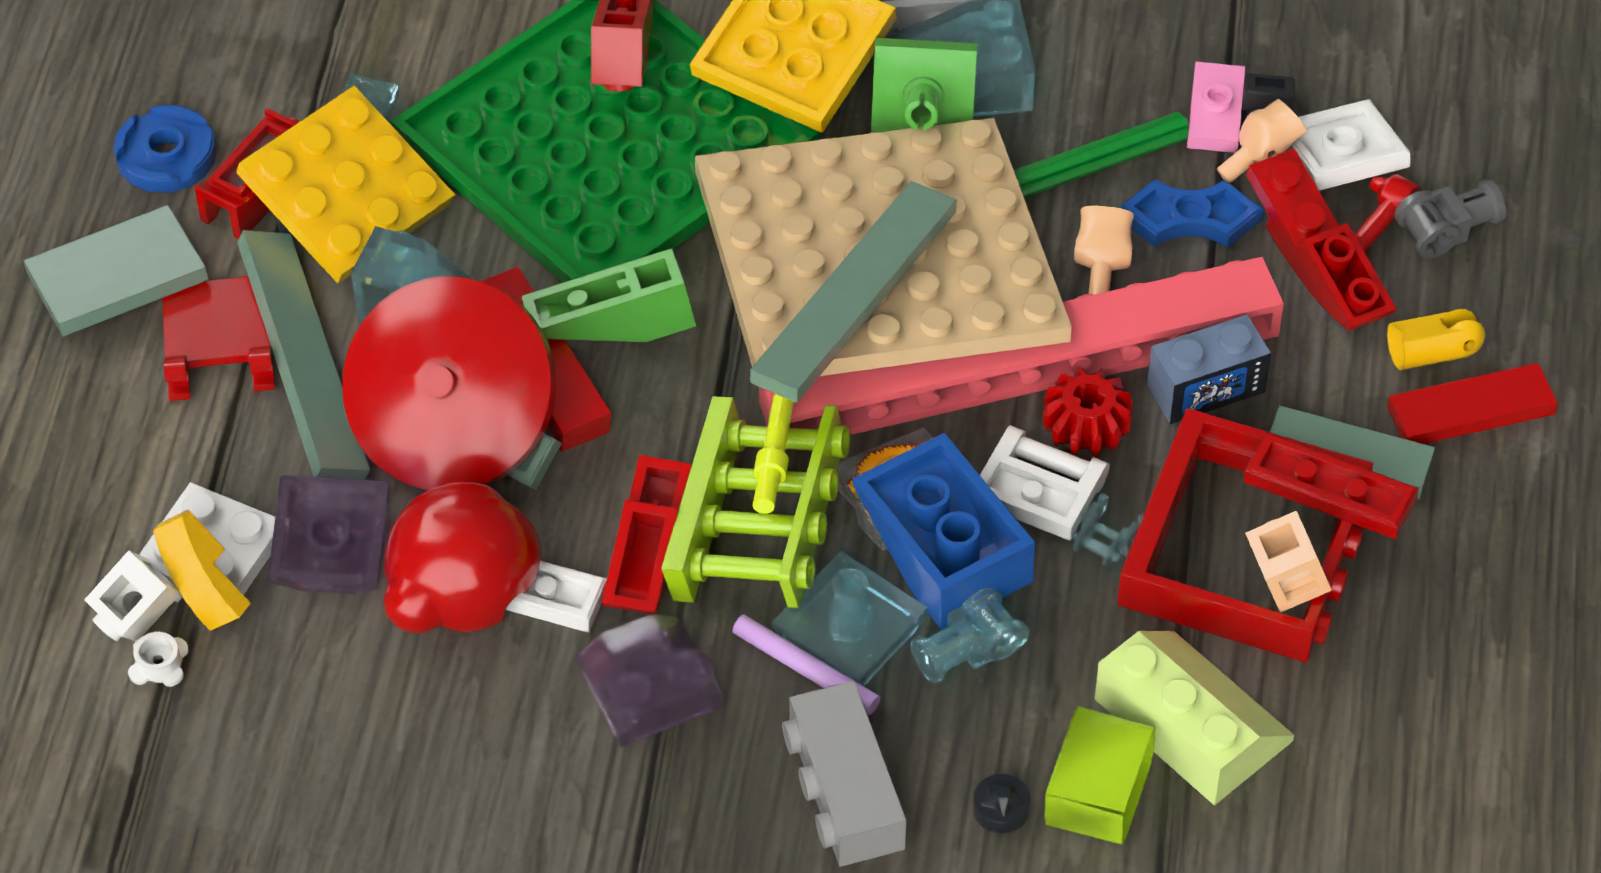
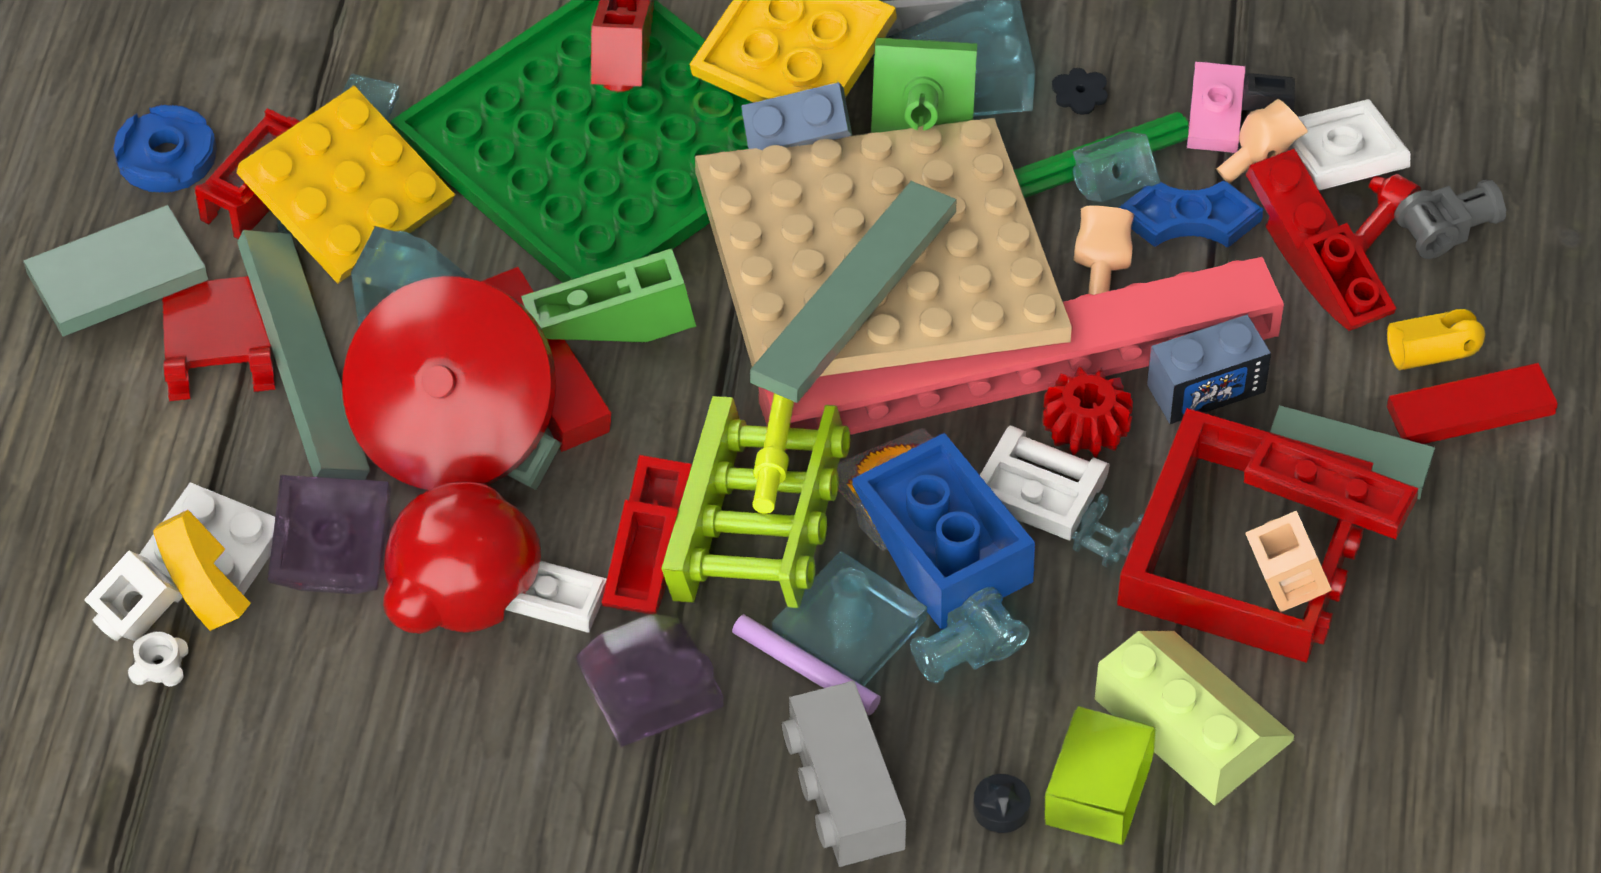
none -> sand blue plate [741,82,852,150]
none -> black plant [1052,68,1108,115]
none -> clear light blue brick [1073,132,1160,202]

